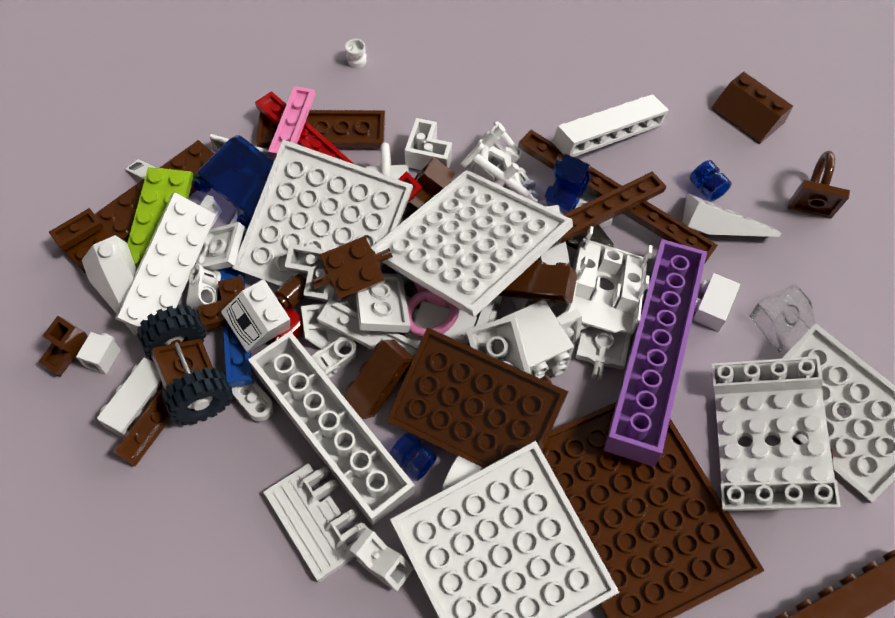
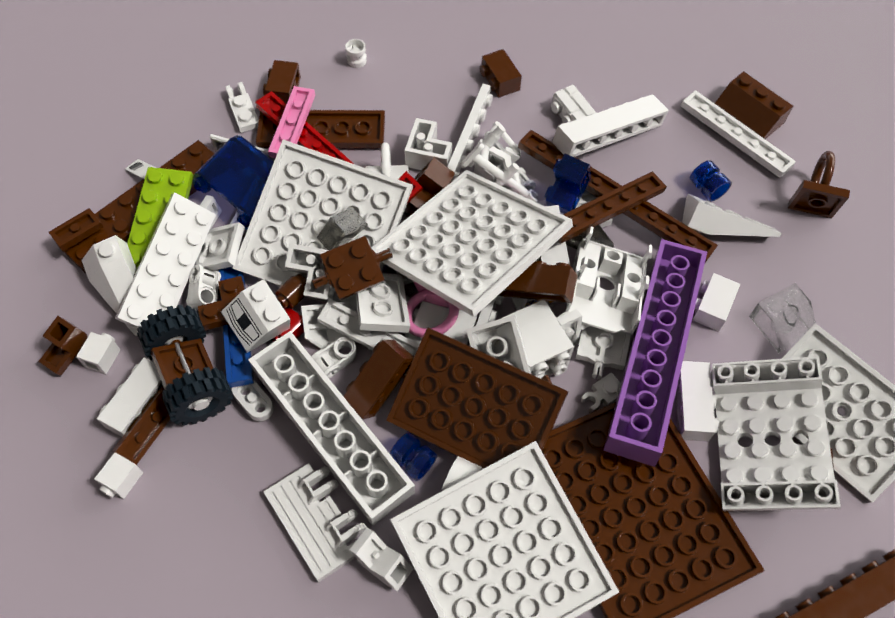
none -> white brick [95,452,143,499]
none -> white hinge [225,82,259,133]
none -> reddish brown brick [263,60,301,104]
none -> clear smoke slope [317,207,368,250]
none -> white plate [448,84,493,181]
none -> reddish brown brick [480,49,522,98]
none -> white brick [551,85,596,123]
none -> white plate [581,372,621,413]
none -> white brick [676,361,718,441]
none -> white plate [681,90,796,178]

